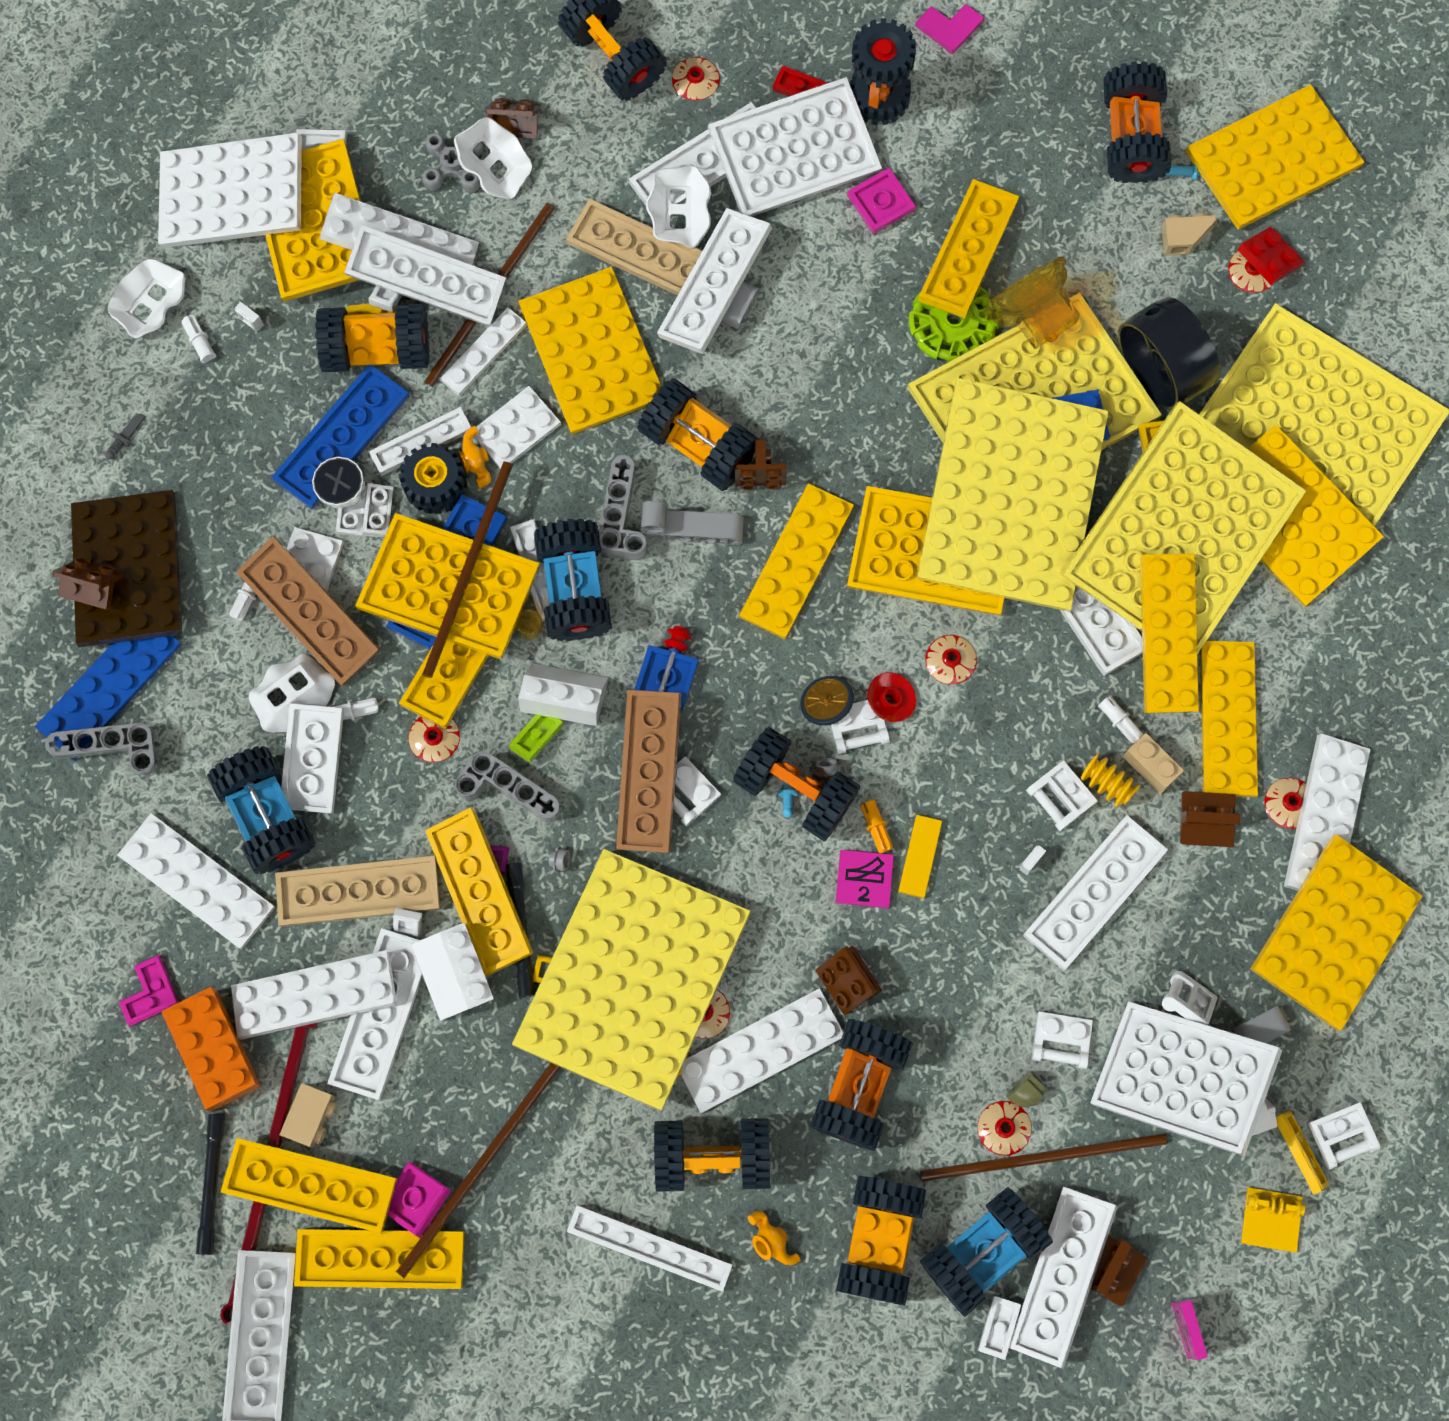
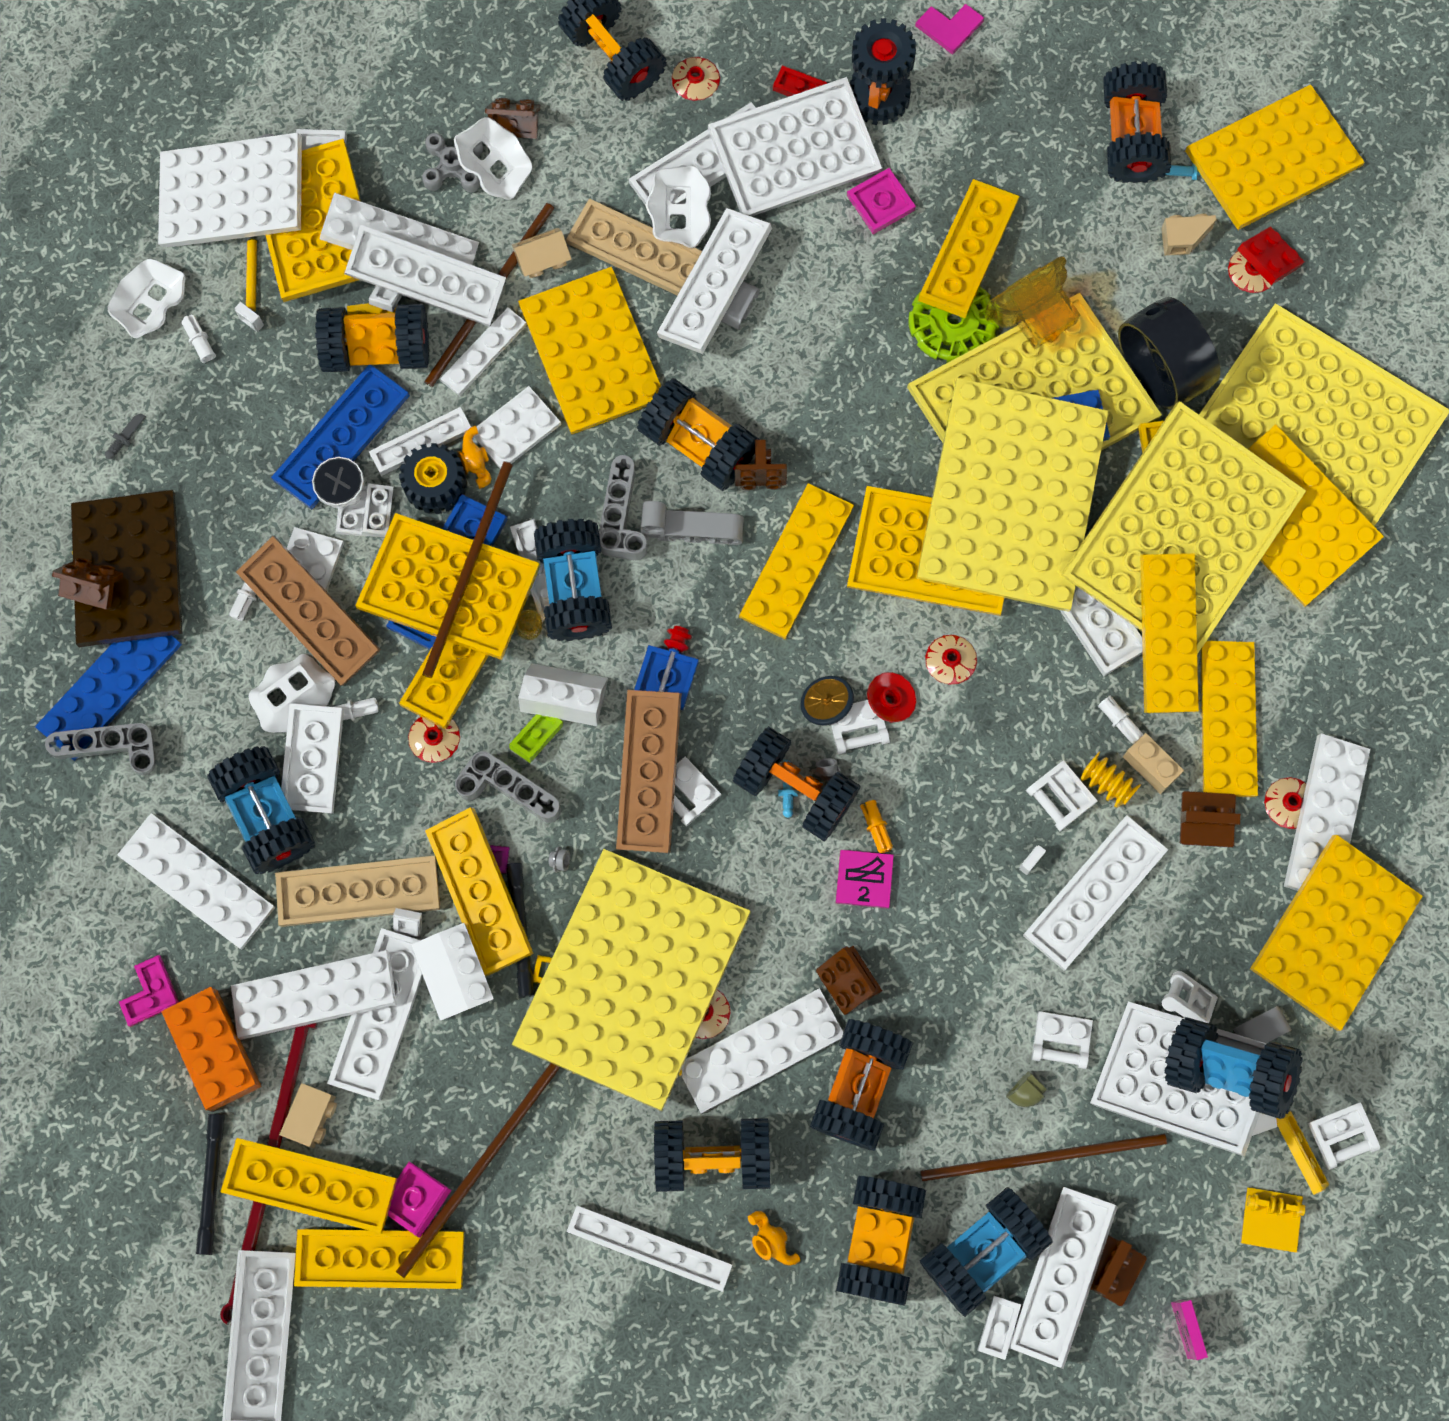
yellow tile [898,815,942,899] -> none
tan dish [977,1101,1031,1156] -> none
none -> yellow bar [246,239,257,312]
none -> tan brick [512,228,571,278]
none -> black plate [1164,1017,1303,1119]

